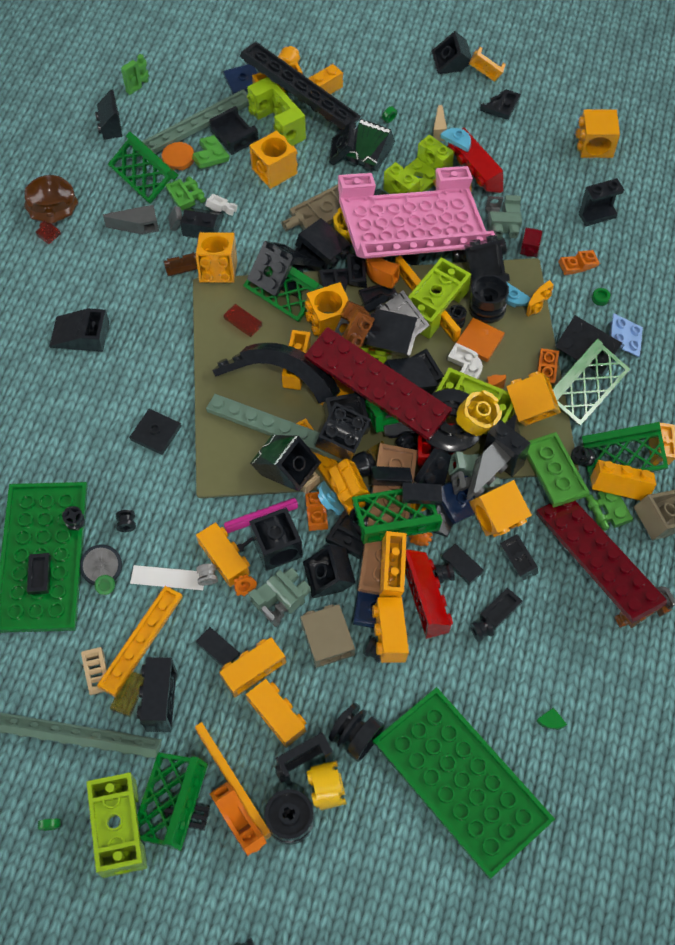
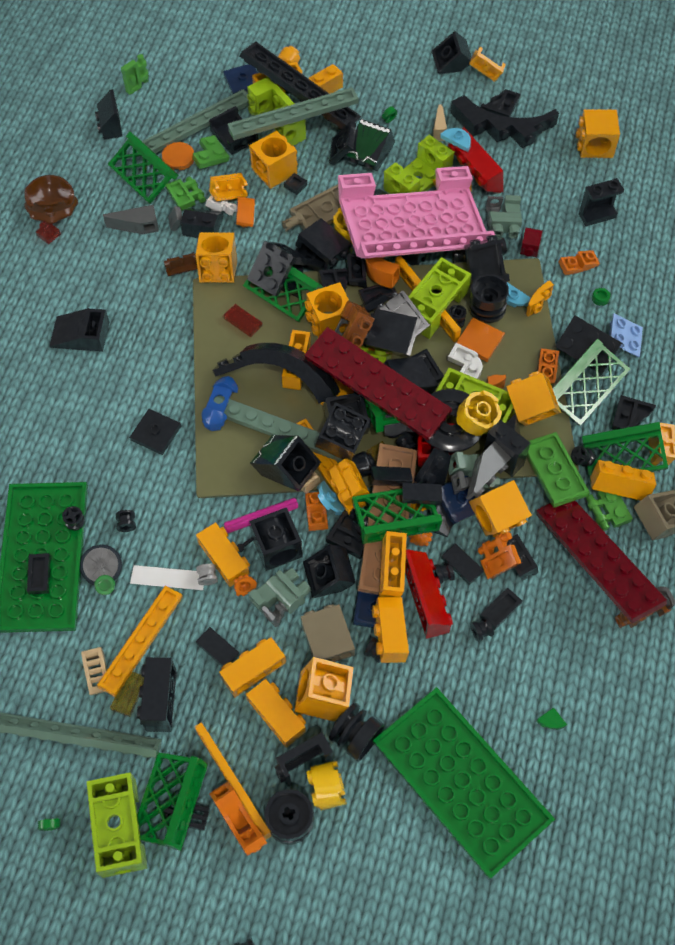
none -> blue piece [201,376,238,431]
none -> light orange hinge [209,173,248,201]
none -> sand green plate [228,87,359,140]
none -> orange slope [236,196,255,227]
none -> black plate [284,173,307,195]
none -> light orange brick [295,657,353,722]
none -> black arch [450,95,559,148]
none -> orange plate [478,532,521,579]
none -> black wing [611,395,656,430]

